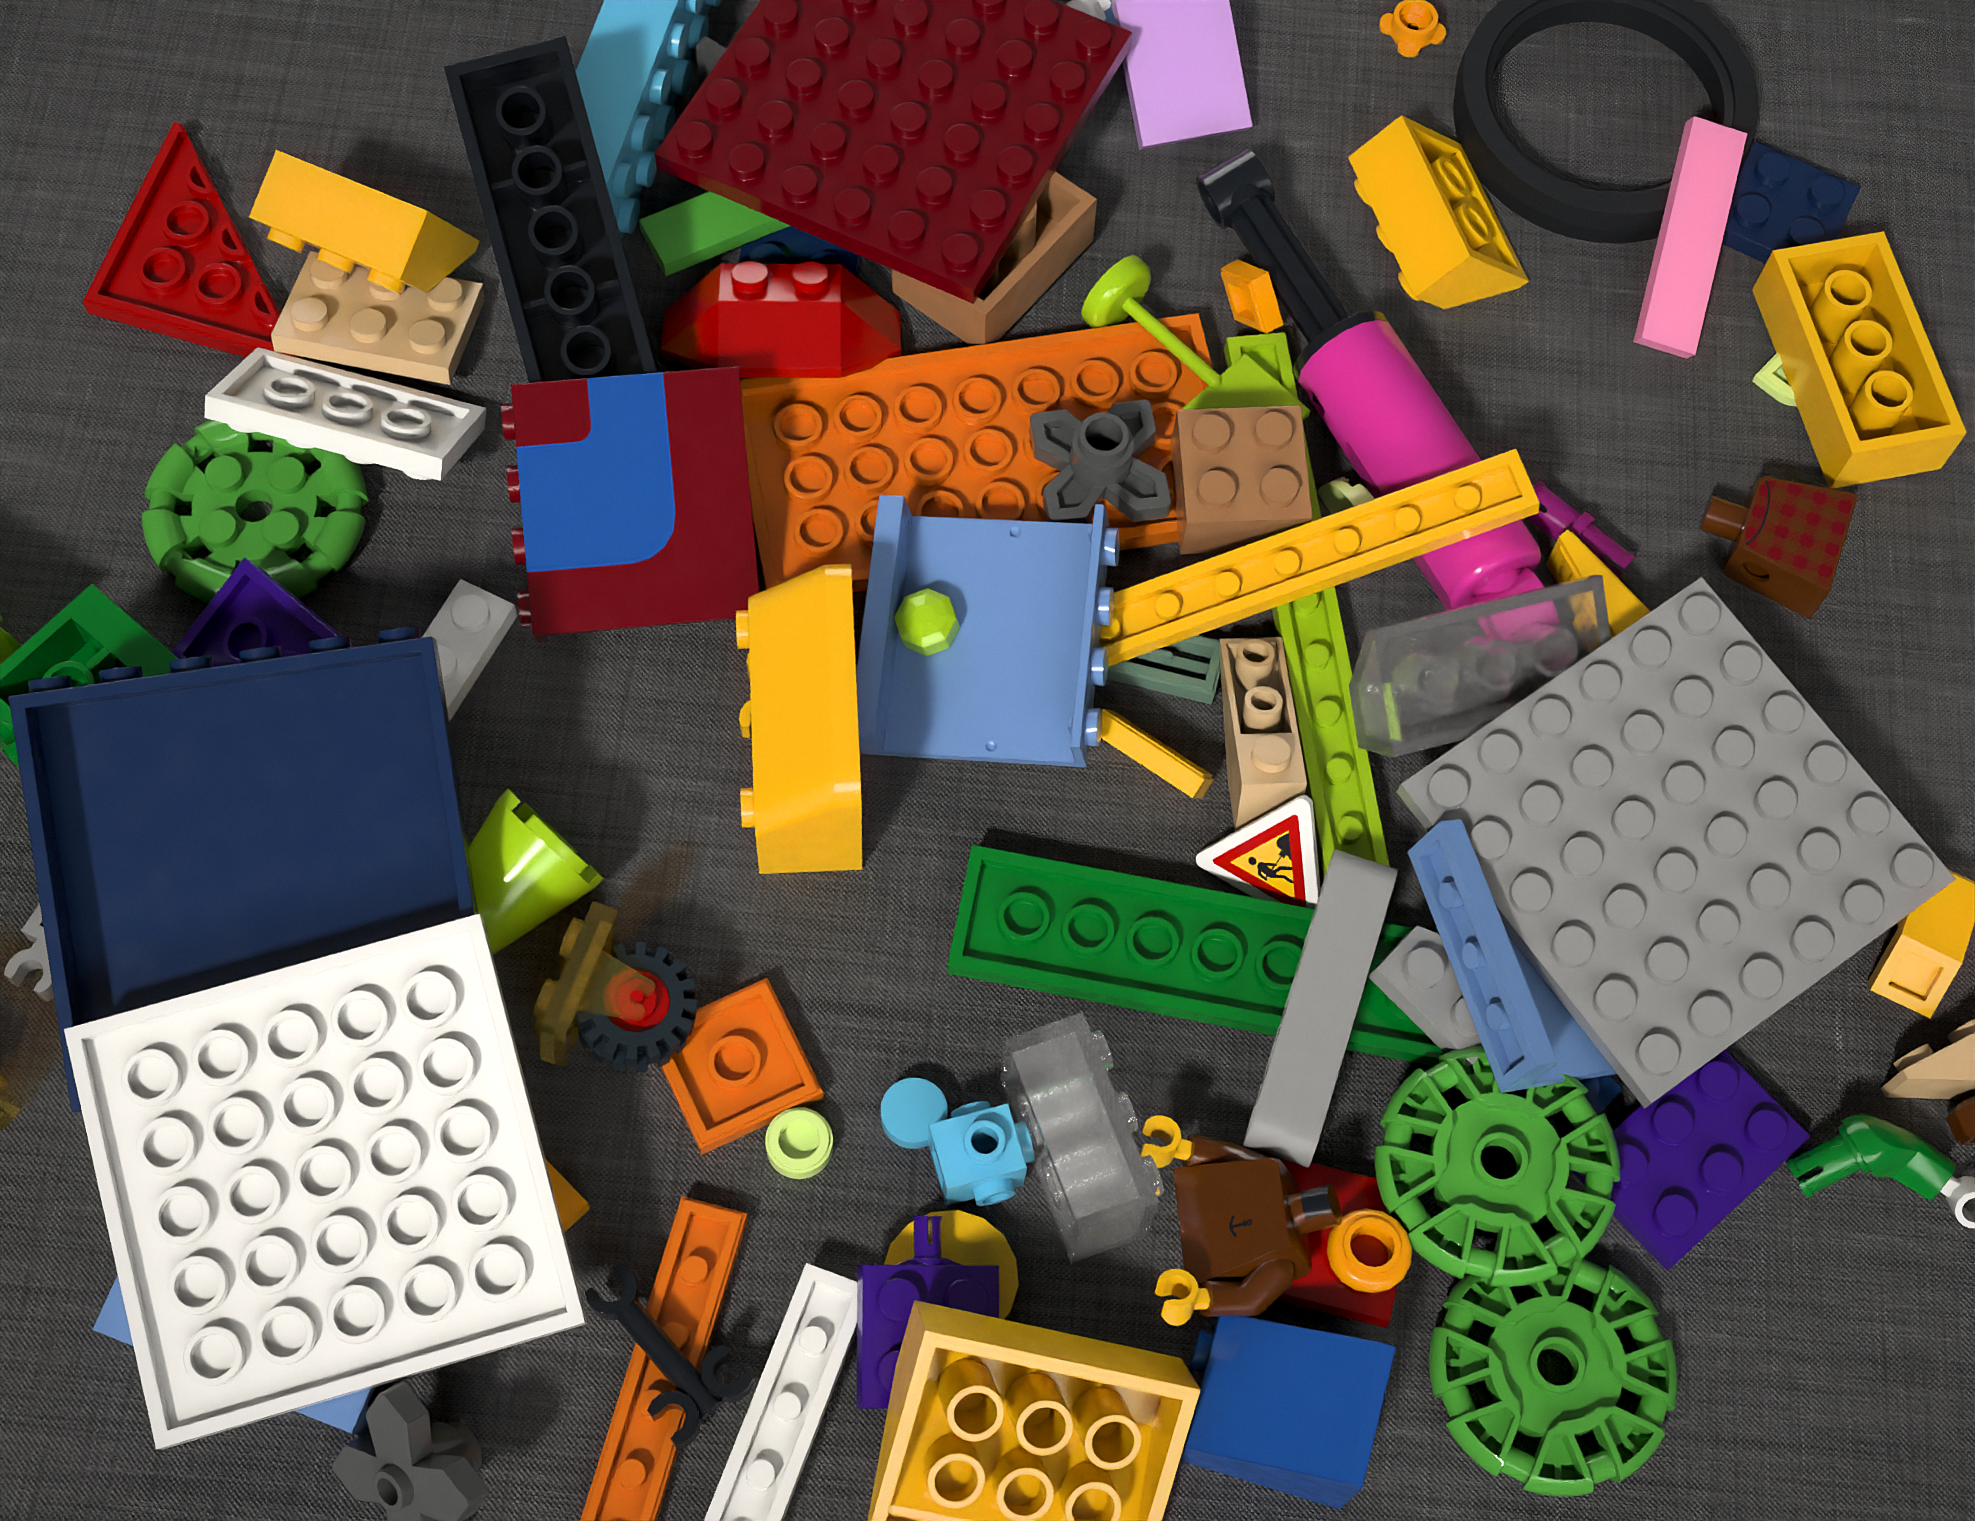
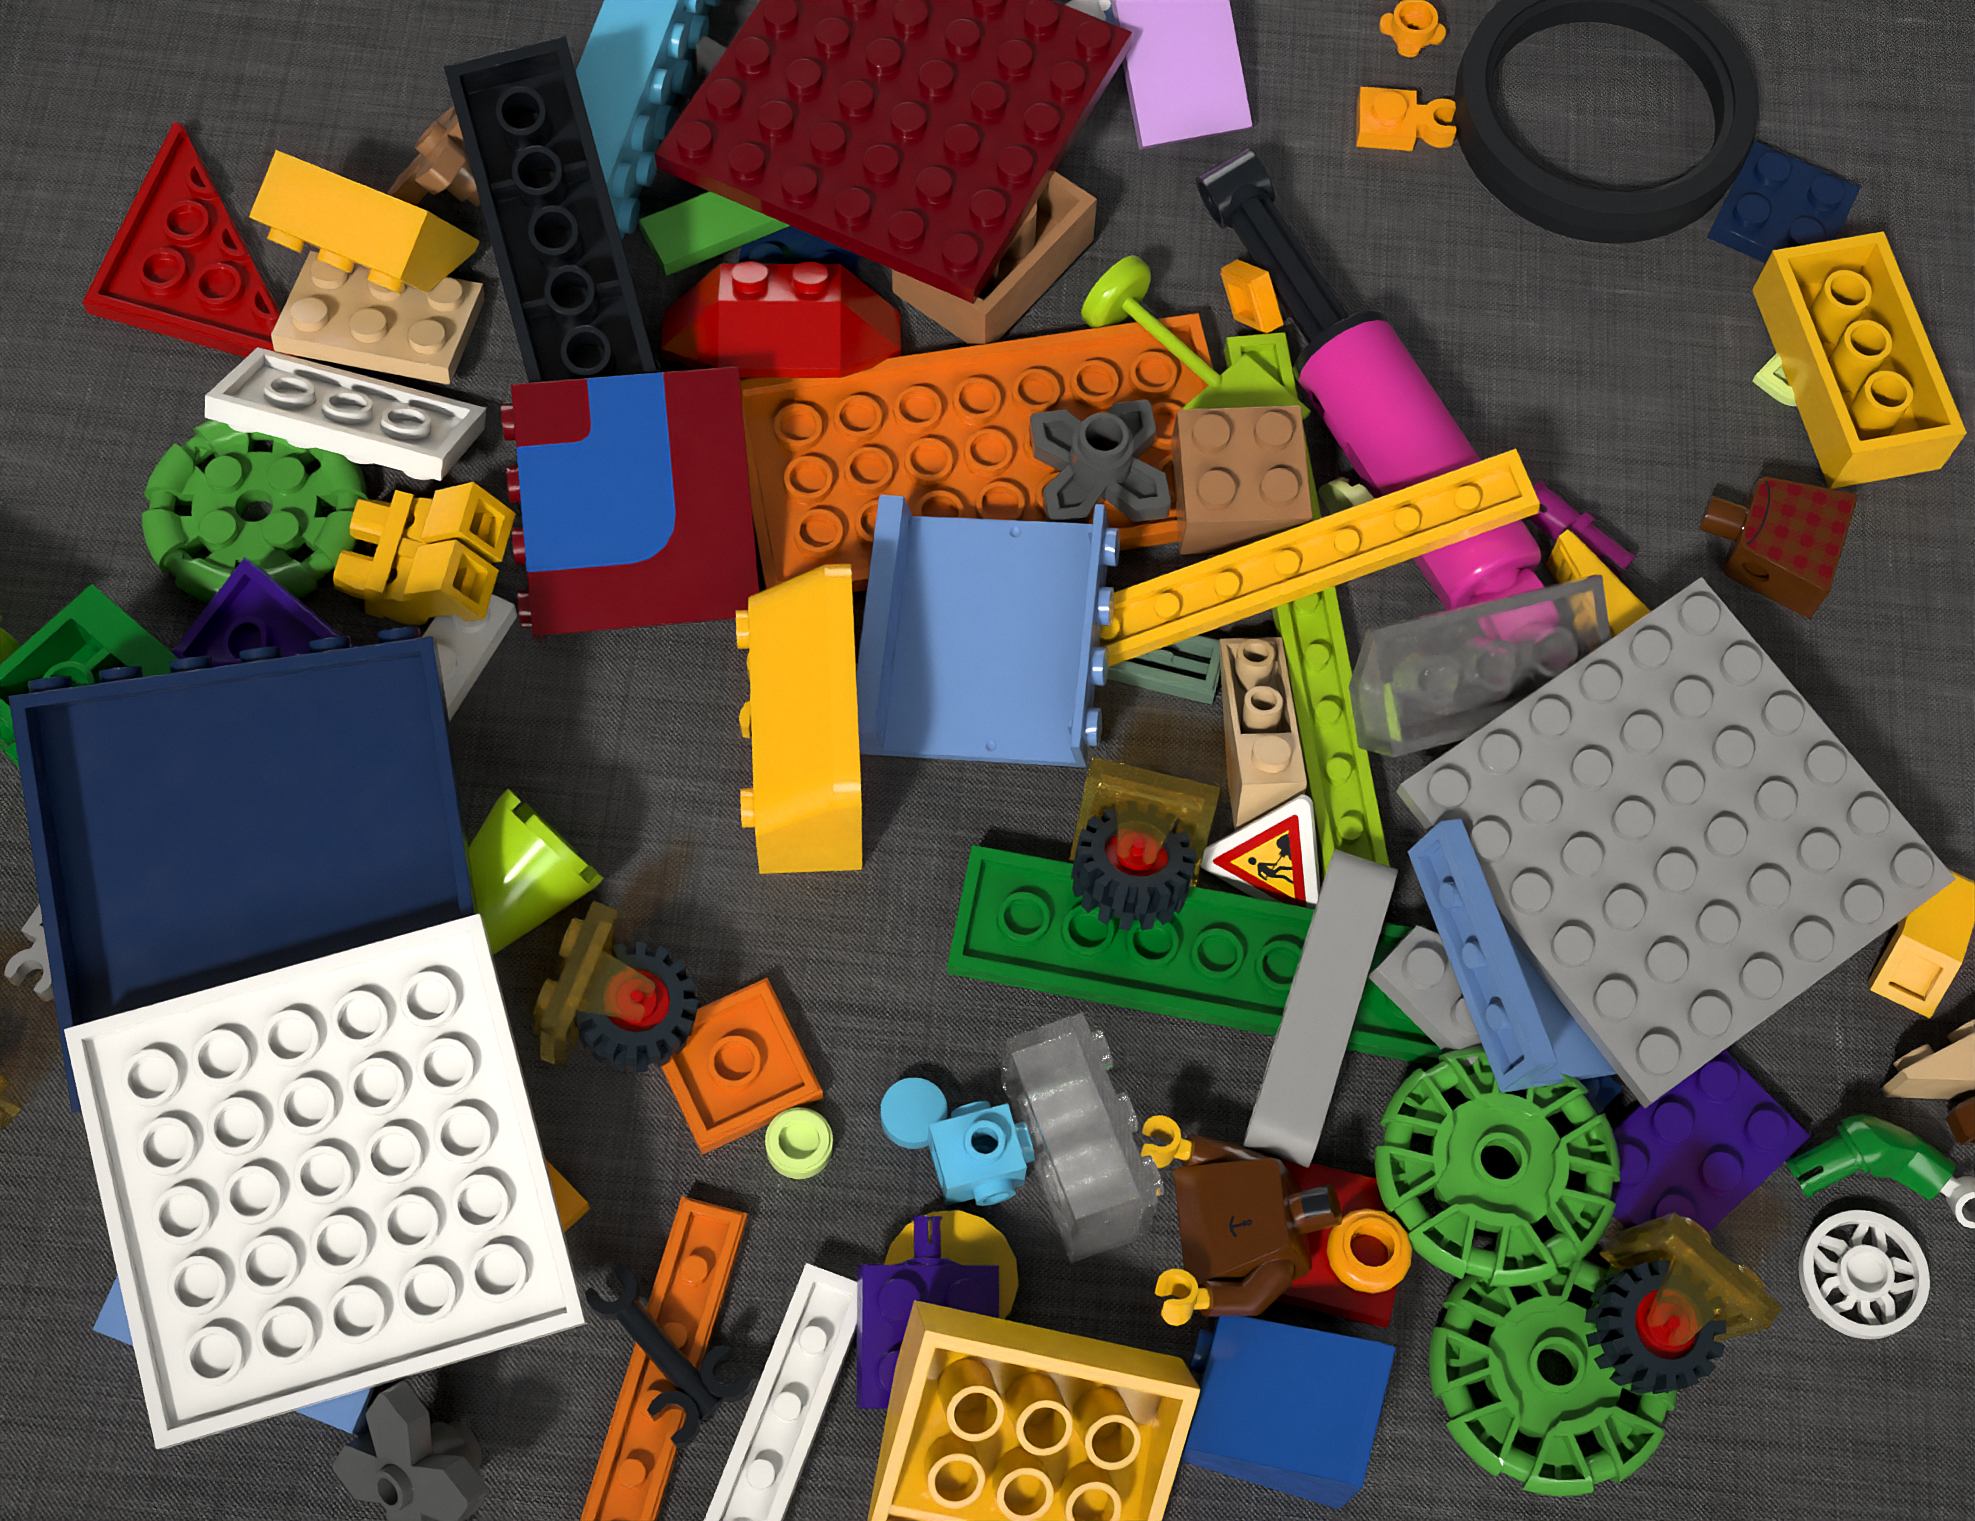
lime tile [894,588,960,656] -> none
yellow tile [1101,709,1214,798] -> none
yellow slope [1348,115,1529,309] -> none
bright pink tile [1633,116,1747,359] -> none
none -> yellow hips [333,482,516,625]
none -> medium nougat plant [387,106,481,207]
none -> plate [1069,757,1221,931]
none -> light orange plate [1356,86,1456,151]
none -> plate [1585,1212,1783,1394]
none -> white wheel [1798,1210,1930,1339]

